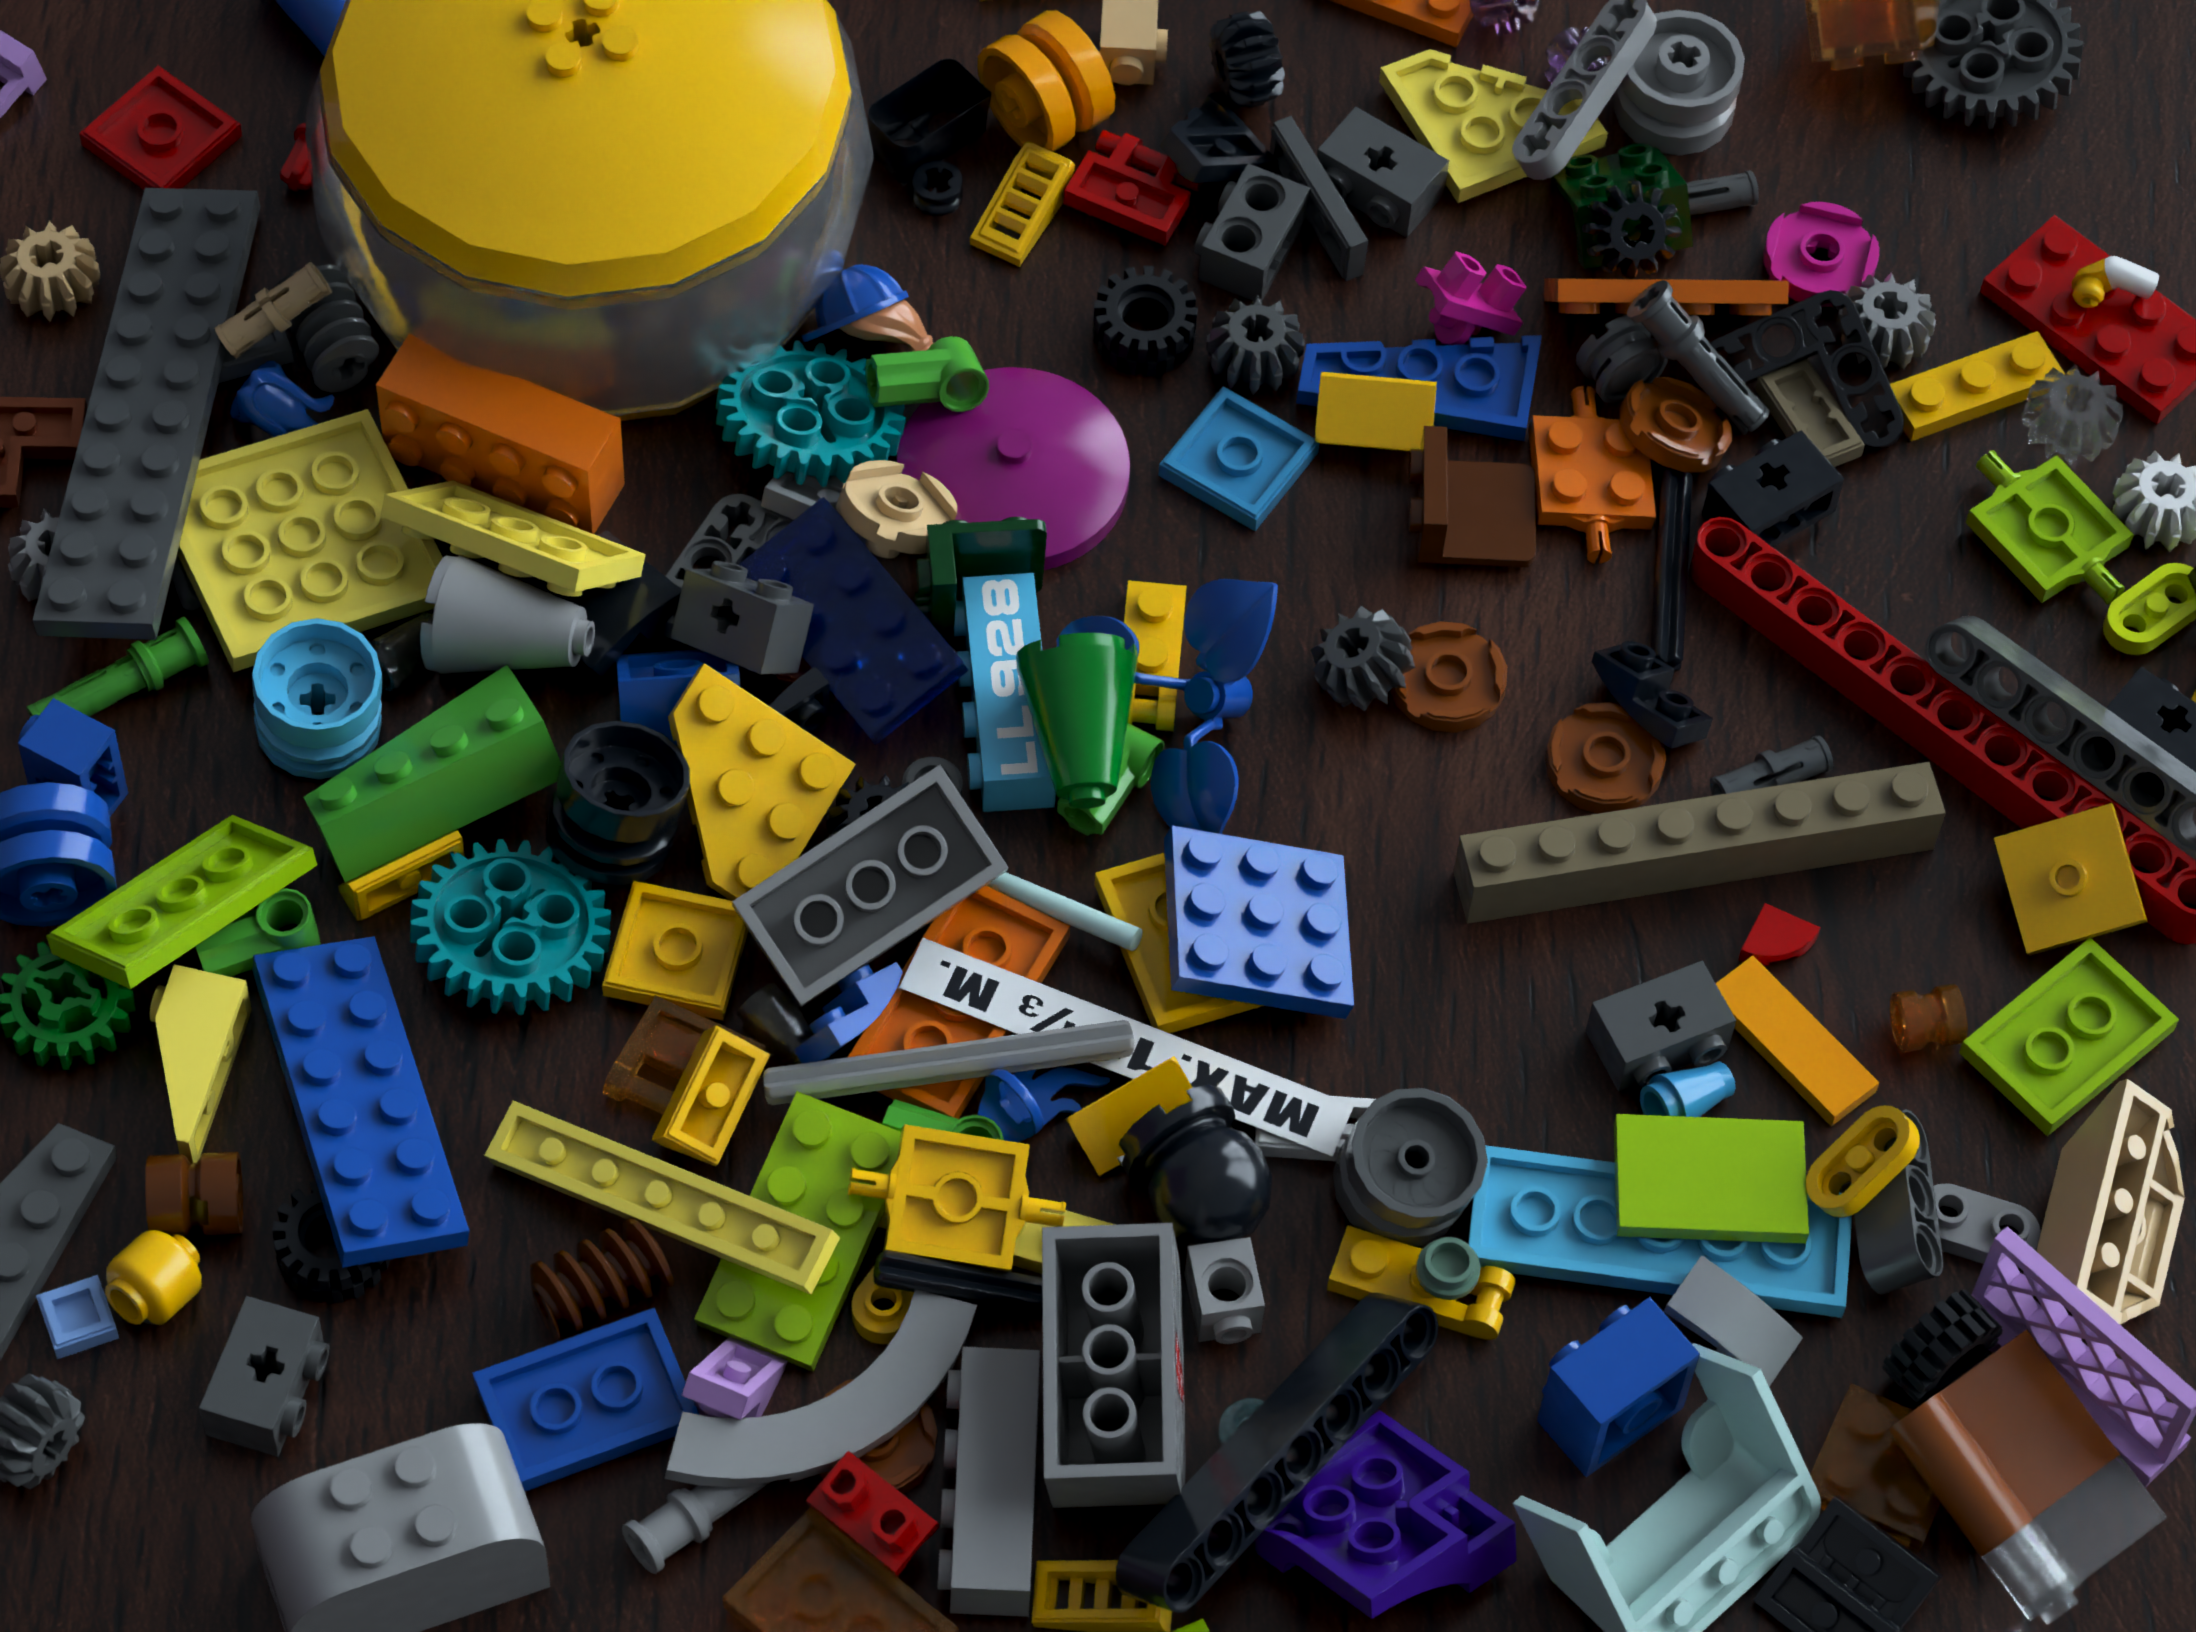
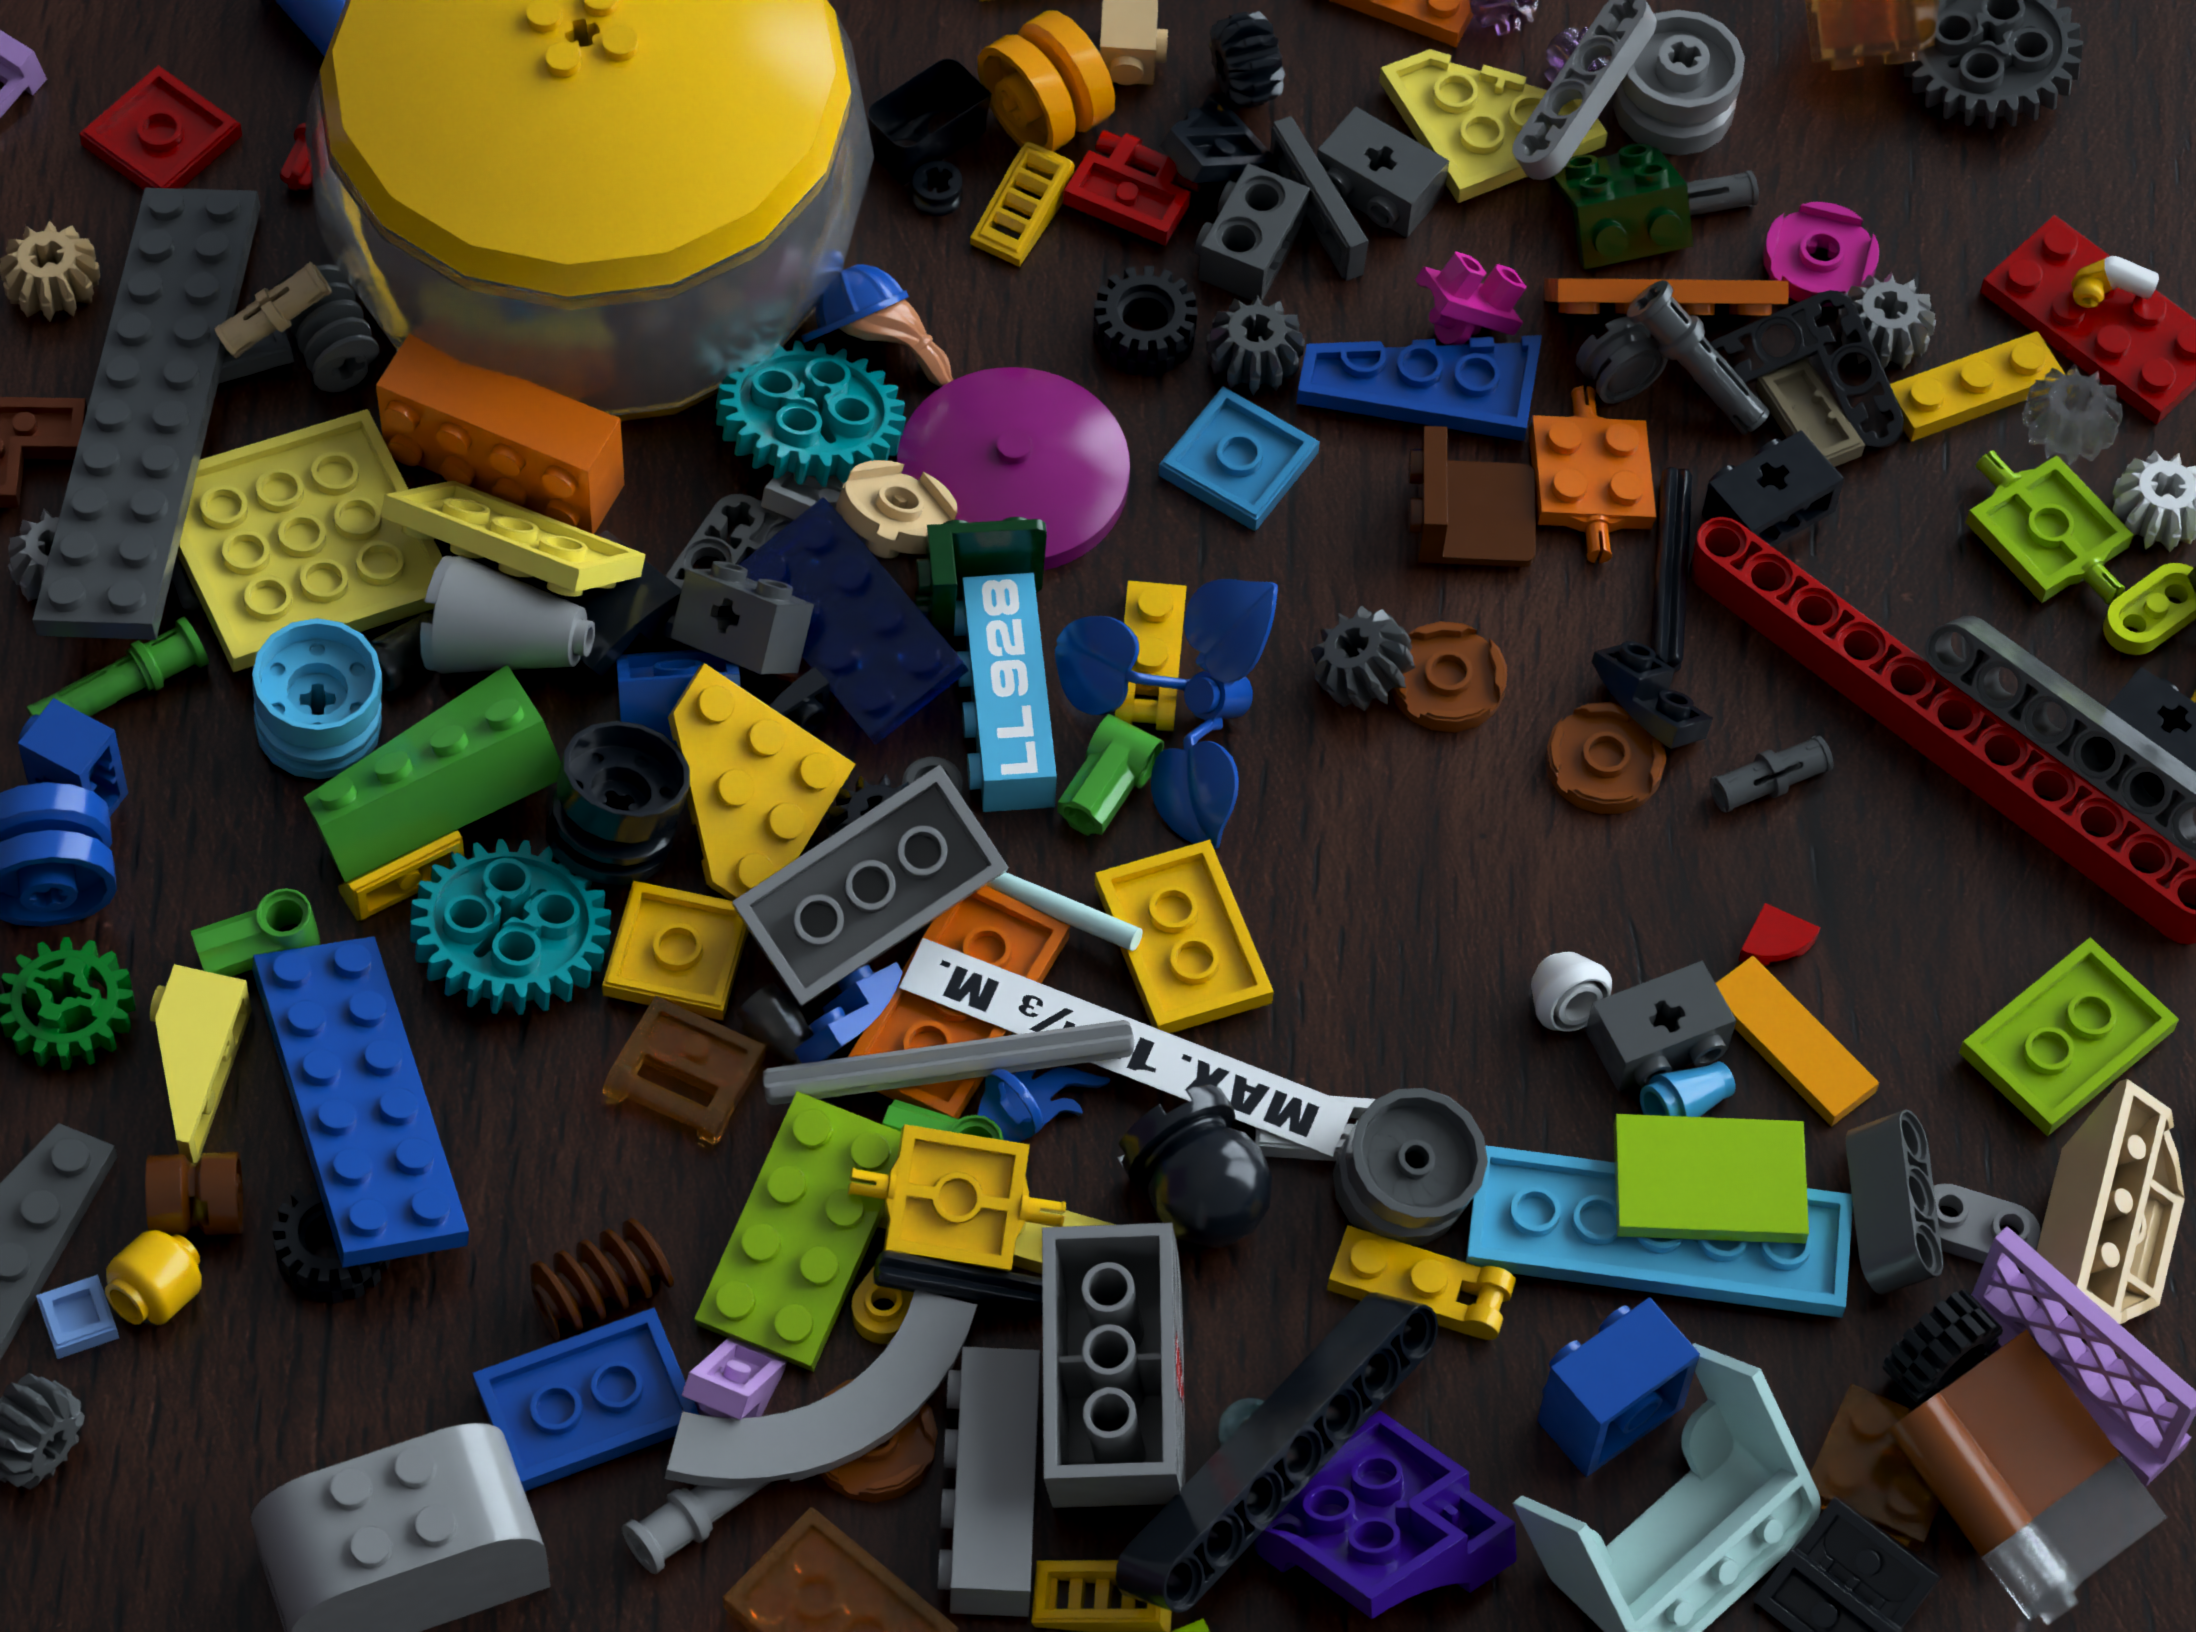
lime tile [47,815,317,989] -> none
dark grey brick [199,1296,330,1457] -> none
blue piece [230,361,334,437] -> none
light yellow plate [484,1100,840,1295] -> none
yellow slope [652,1025,770,1166] -> none
red hips [806,1451,939,1577] -> none
bright green piece [865,336,989,412] -> none
green cone [1016,633,1138,809] -> none
yellow slope [1066,1056,1193,1177] -> none
plate [1164,825,1354,1019] -> none
light grey brick [1184,1237,1265,1344] -> none
yellow slope [1315,372,1437,451] -> none
sand green plate [1416,1237,1481,1300] -> none
dark tan brick [1453,762,1946,924] -> none
black gear [1582,181,1682,279] -> none
dark orange tile [1619,377,1732,473] -> none
light grey slope [1664,1255,1803,1387] -> none
yellow plate [1806,1105,1920,1218] -> none
clear orange wheel [1889,983,1968,1053] -> none
yellow plate [1994,803,2148,956] -> none
none -> white cone [1531,952,1612,1032]

